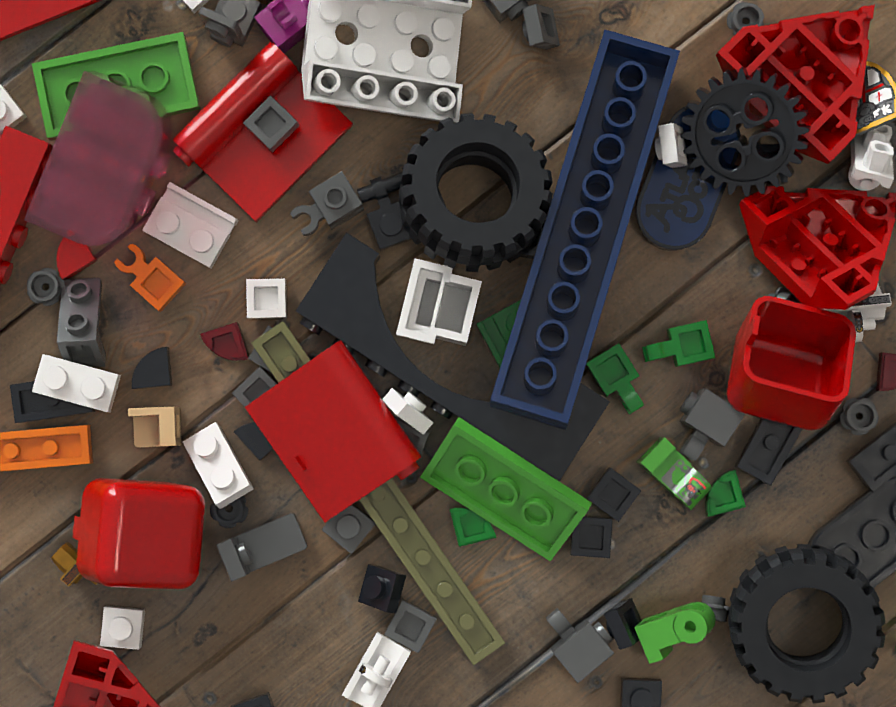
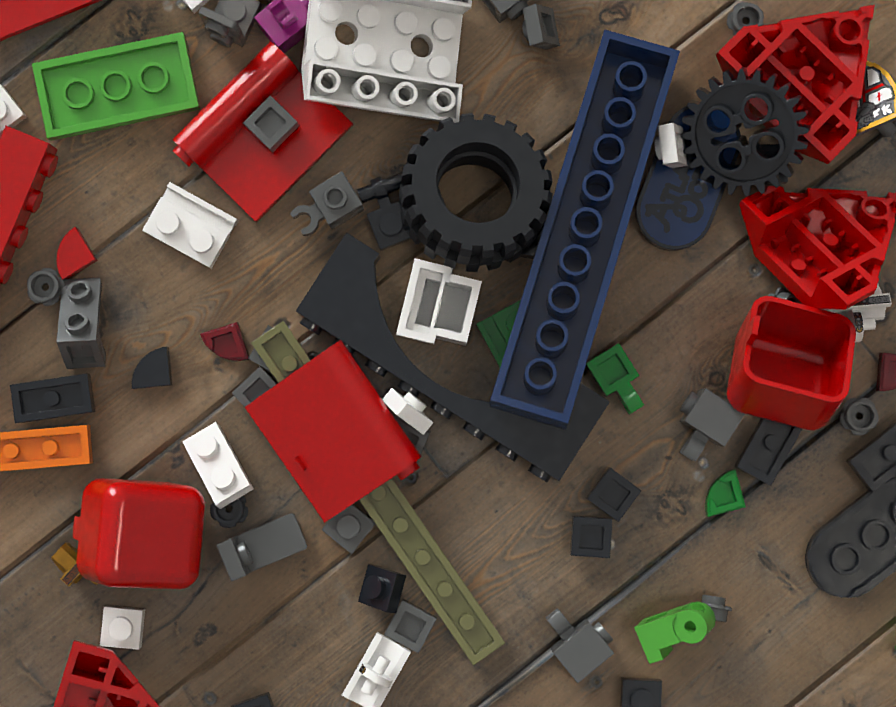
clear pink brick [24,71,172,246] -> none
white plate [32,354,121,413] -> none
orange plate [114,244,187,312] -> none
tan panel [128,406,182,447] -> none
black tile [234,422,273,460] -> none
white plate [246,278,287,319] -> none
bright green plate [420,417,592,562] -> none
green tile [450,507,497,547] -> none
black plate [604,598,642,650] -> none
bright green leg [636,437,713,510] -> none
green plate [642,320,716,367] -> none
black tyre [728,544,886,703] -> none
white hips [848,125,894,191] -> none

